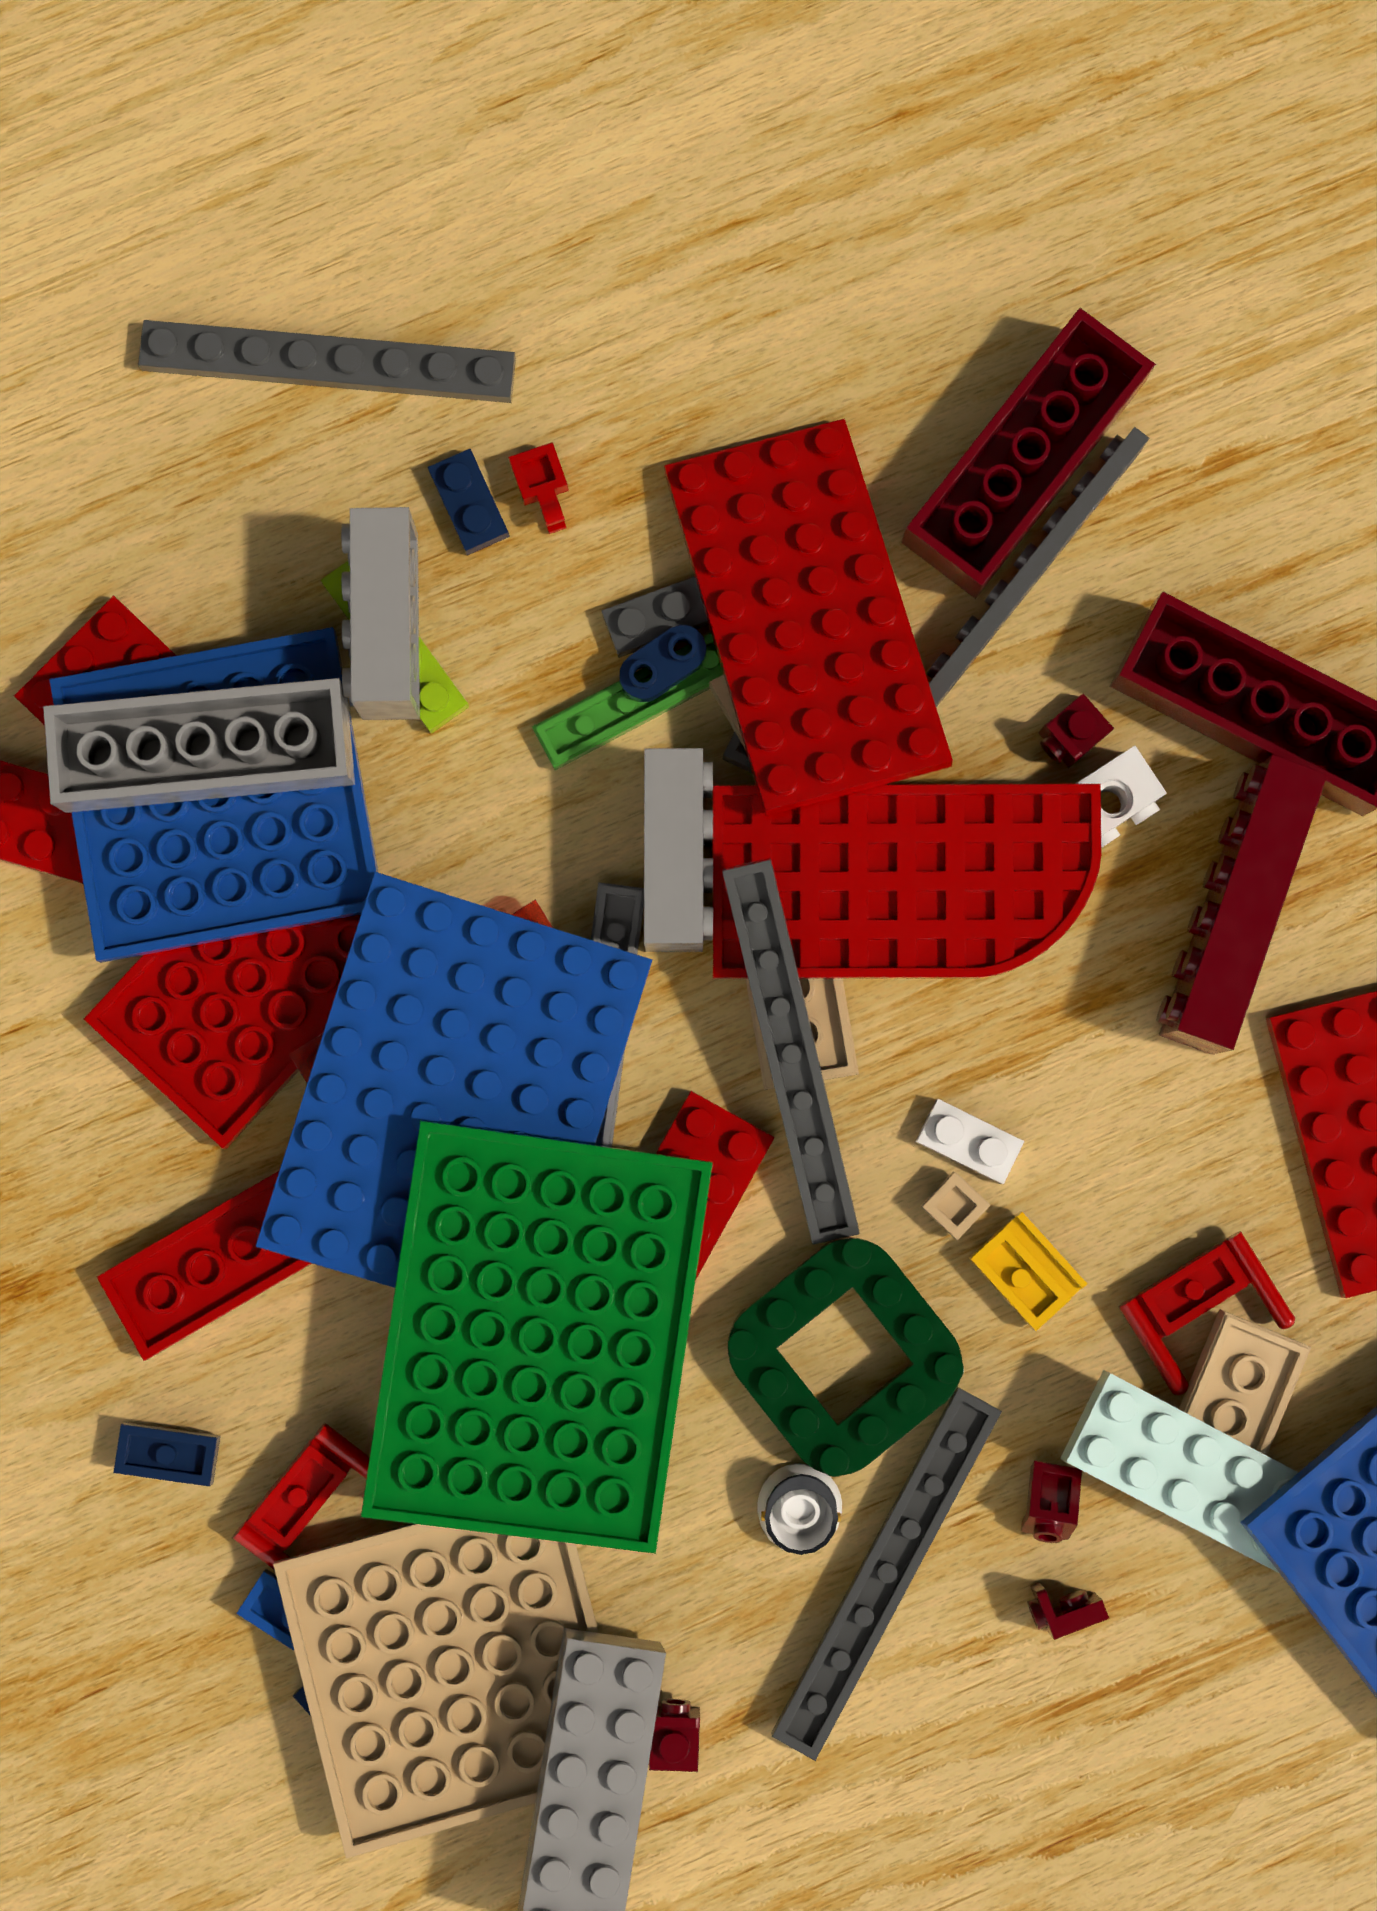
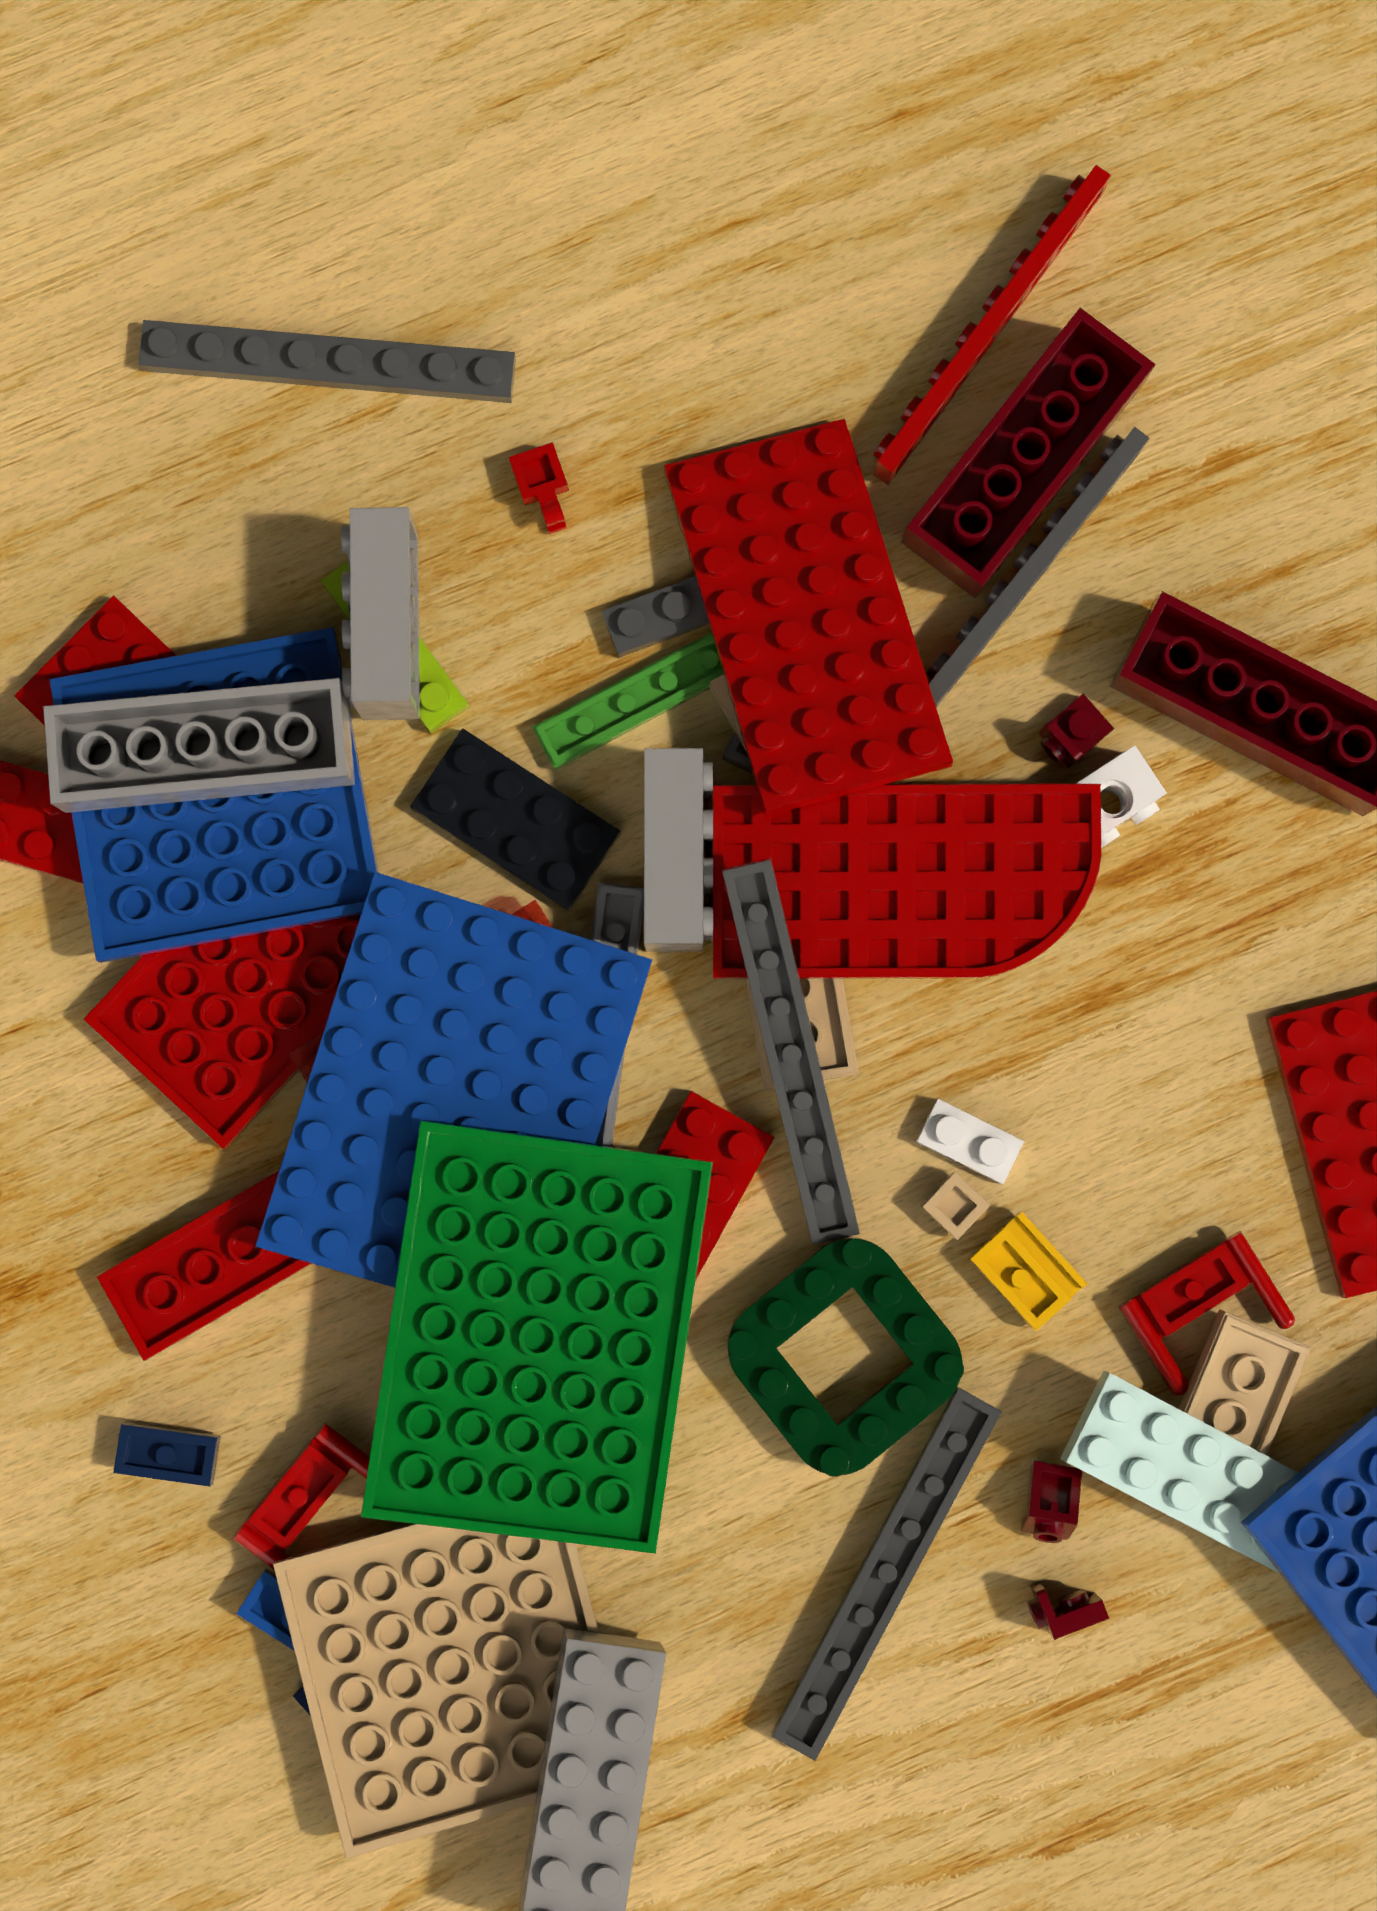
dark blue plate [428,449,510,556] -> none
dark blue plate [619,625,706,702] -> none
dark red bracket [649,1699,700,1772] -> none
white piece [757,1463,842,1555] -> none
dark red brick [1156,754,1328,1055] -> none
none -> black plate [410,728,621,911]
none -> red plate [873,165,1111,486]

